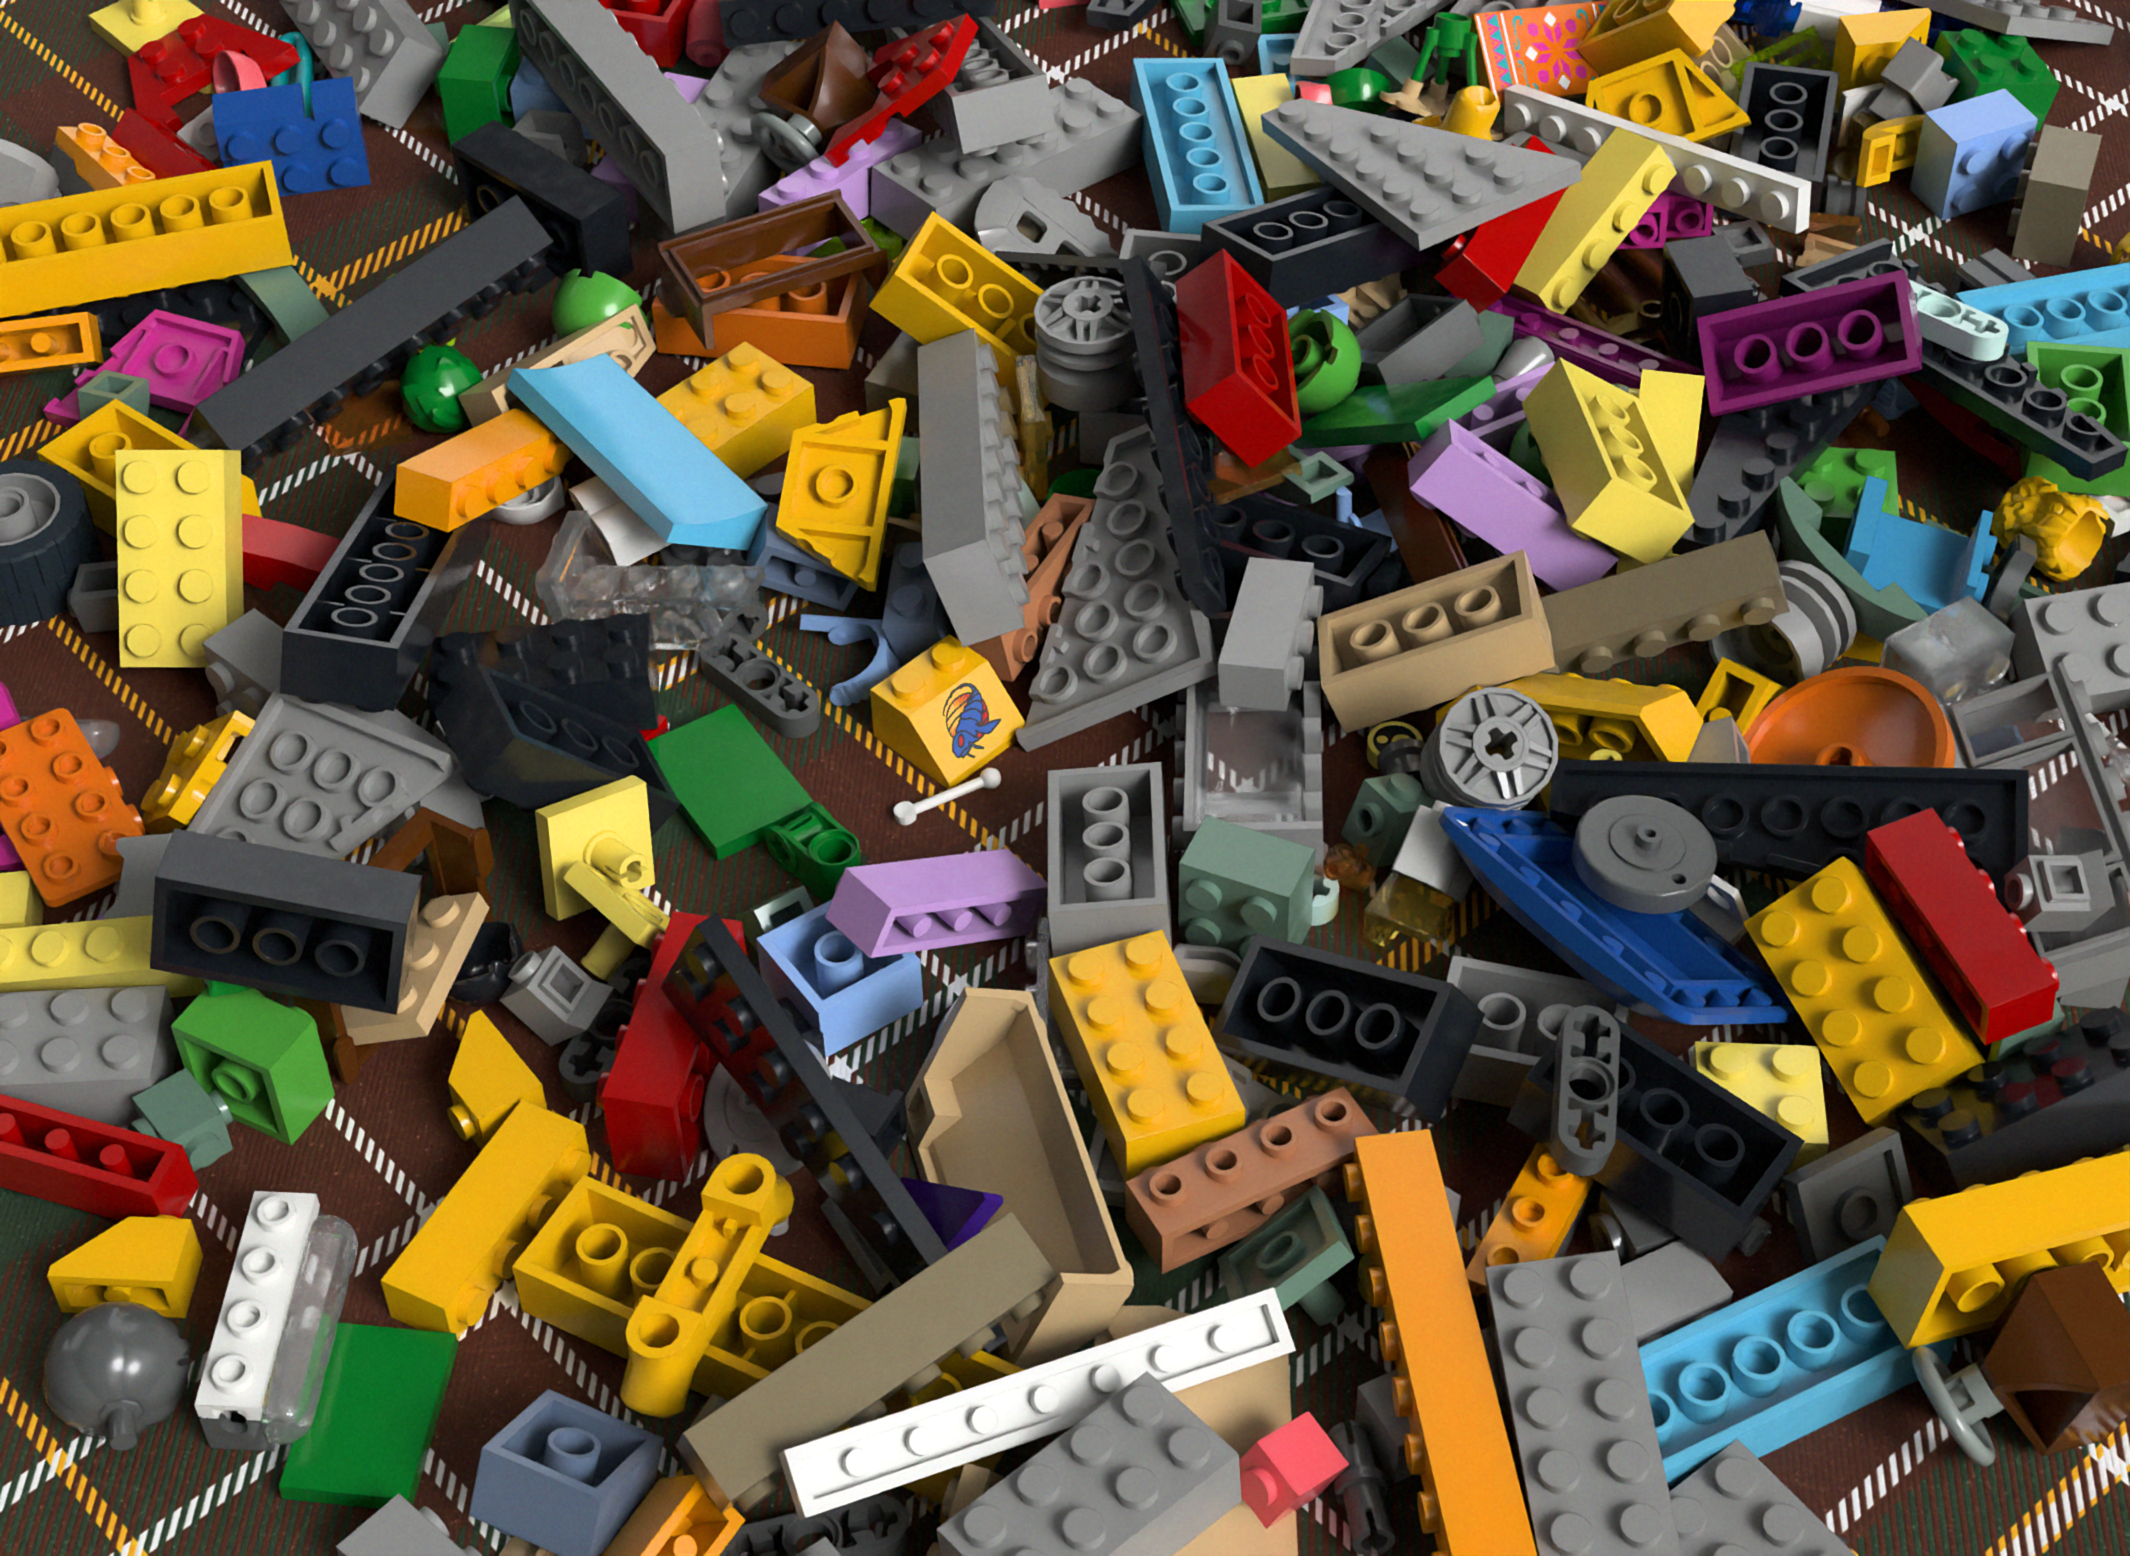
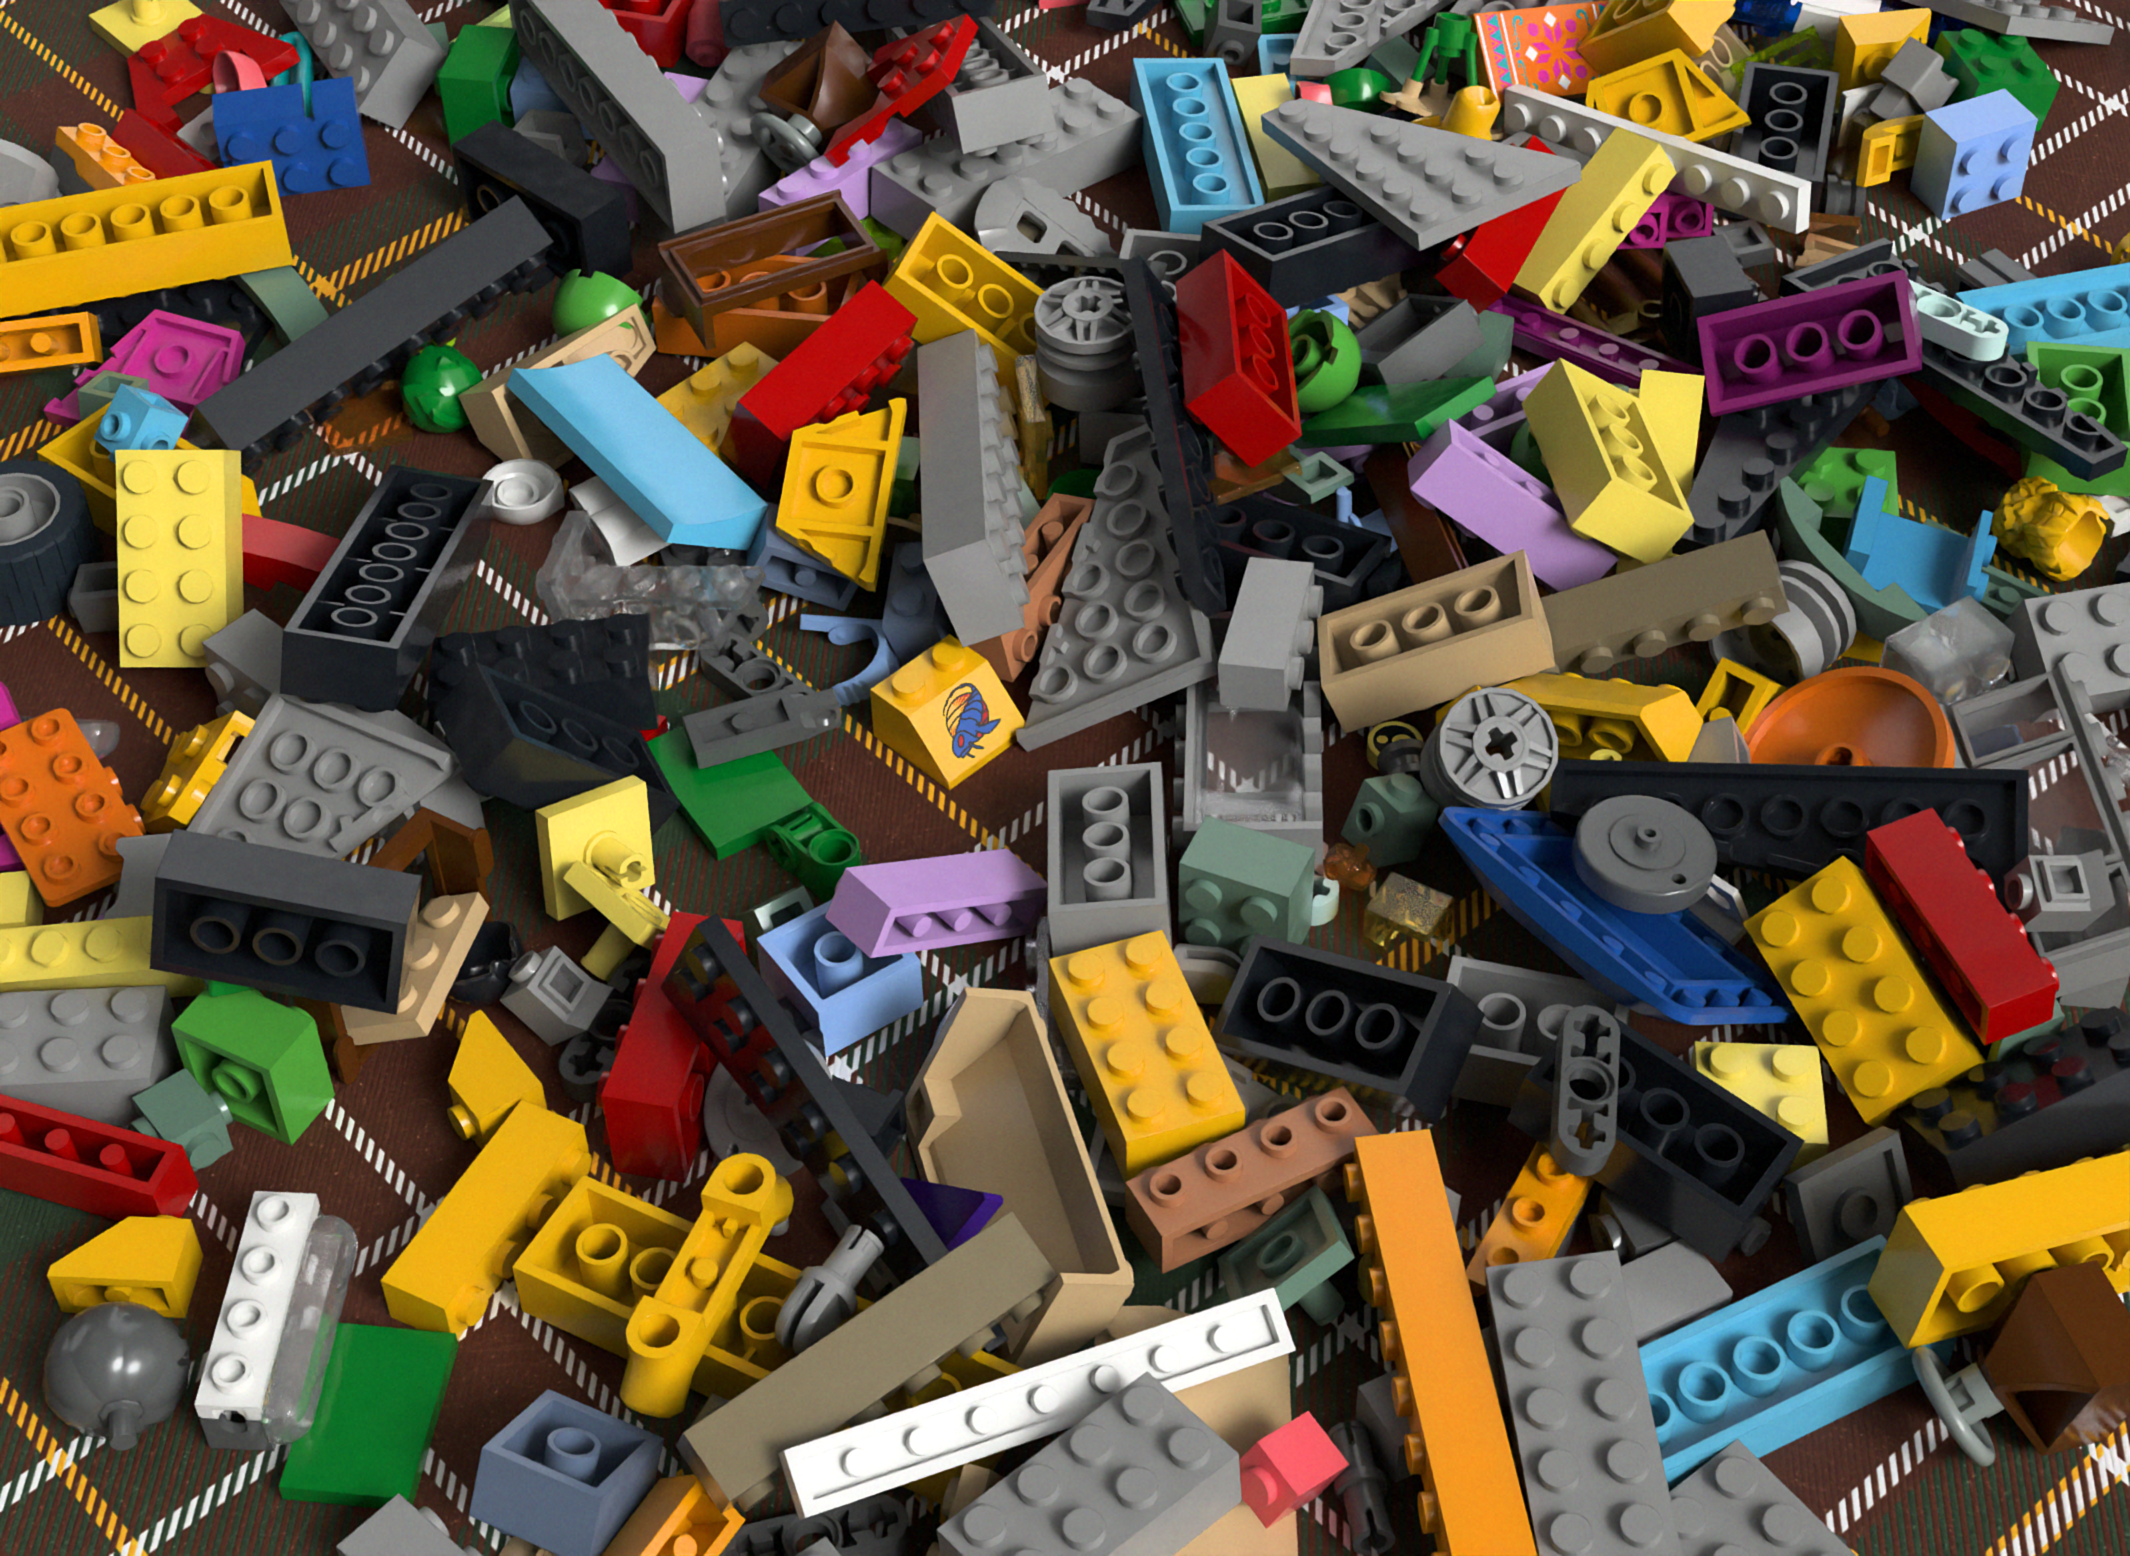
light orange brick [394,408,568,532] -> none
white hinge [893,768,1001,825] -> none
white brick [1391,800,1475,904] -> none
light grey cone [1491,336,1555,385] -> none
dark grey tile [1961,533,2037,664] -> none
dark tan brick [2006,124,2102,268] -> none
none -> medium azure brick [93,383,189,464]
none -> dark grey hinge [682,688,842,769]
none -> red brick [720,279,918,491]
none -> light grey arm [775,1225,884,1355]

